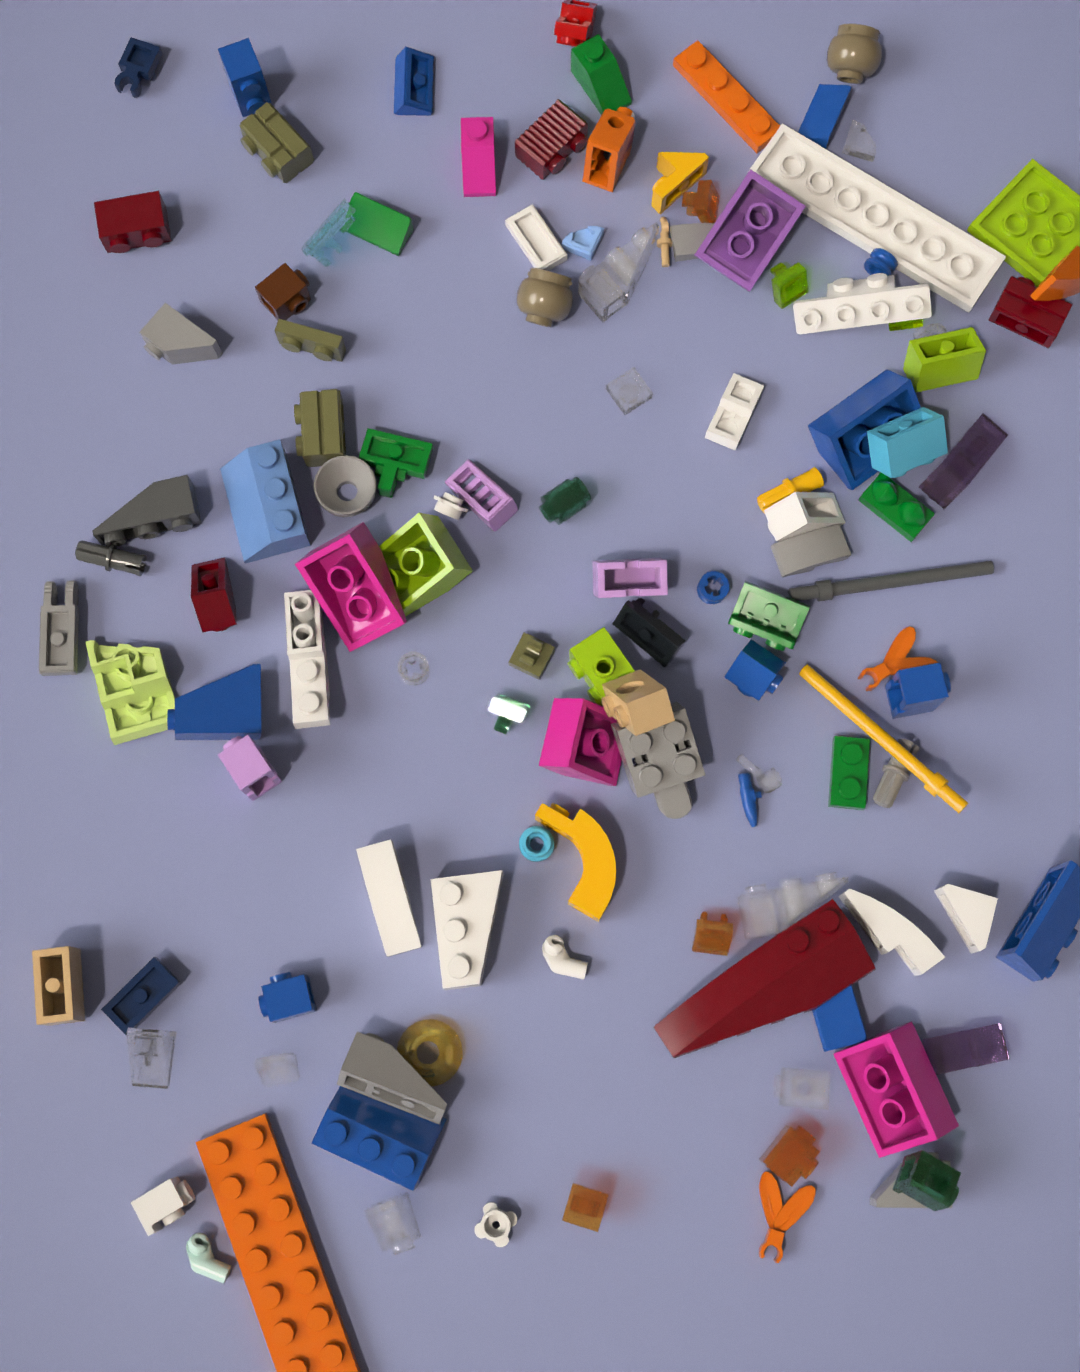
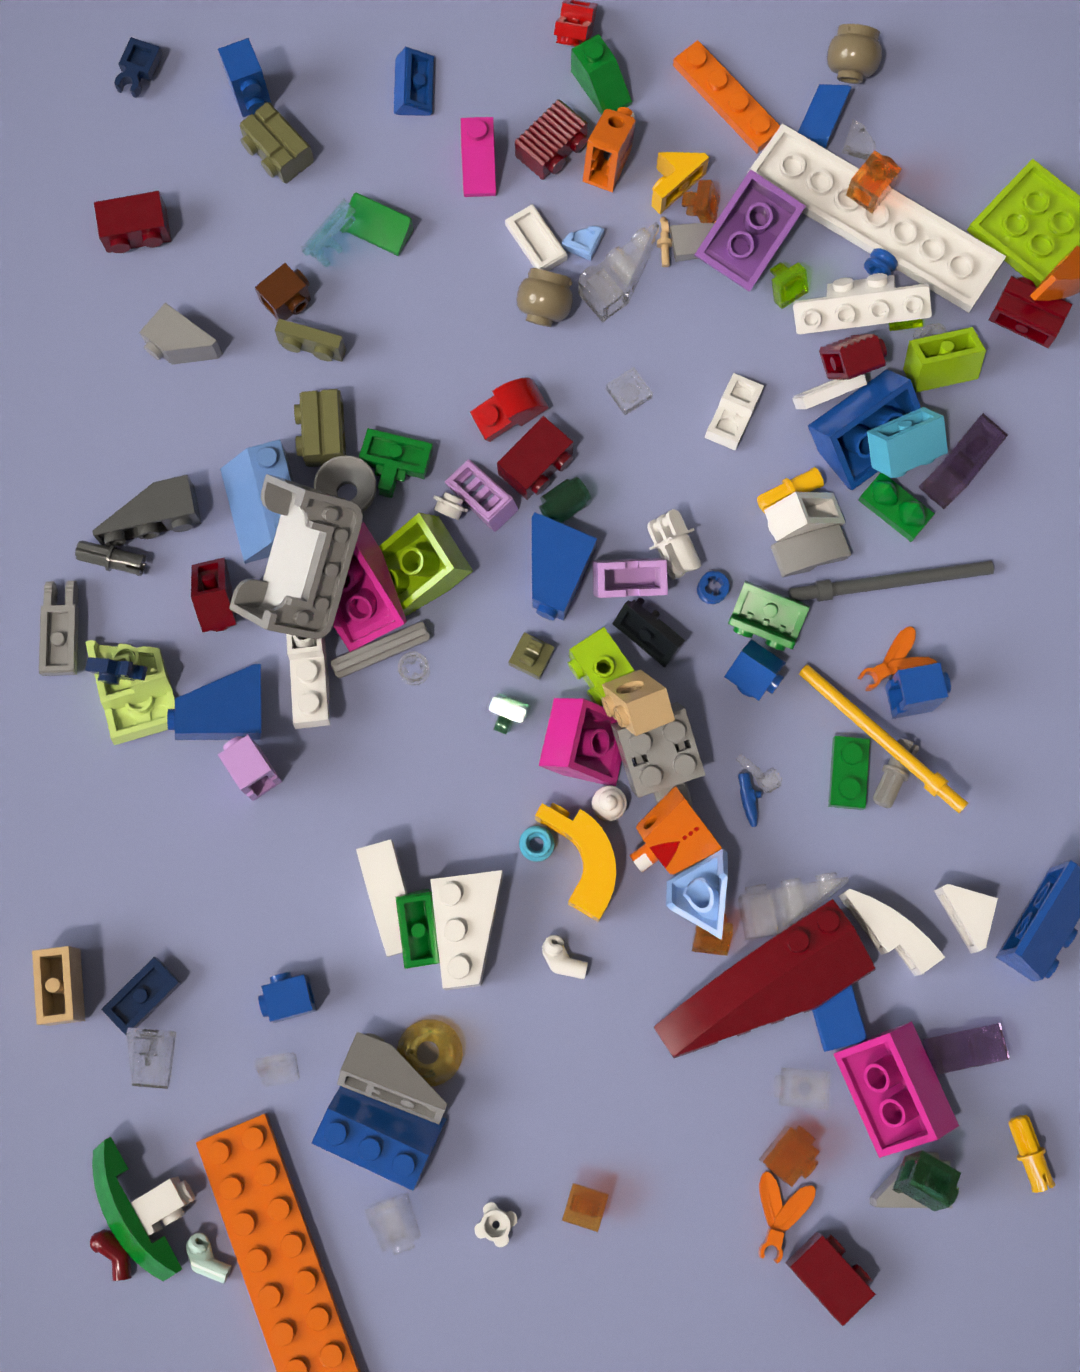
none -> dark blue plate [85,657,148,685]
none -> dark red arm [90,1229,132,1281]
none -> green slope [92,1137,182,1282]
none -> light grey windscreen [229,474,363,639]
none -> light grey axle [331,622,430,678]
none -> green slope [395,889,440,969]
none -> red brick [470,378,549,442]
none -> dark red brick [497,416,573,500]
none -> blue slope [532,512,597,621]
none -> white plate [592,786,627,821]
none -> orange torso [629,787,722,875]
none -> white arm [647,509,701,580]
none -> light blue slope [666,849,728,940]
none -> dark red brick [785,1232,876,1326]
none -> white tile [792,374,867,409]
none -> dark red brick [819,334,887,380]
none -> clear orange brick [846,150,902,214]
none -> yellow axle [1008,1115,1056,1193]

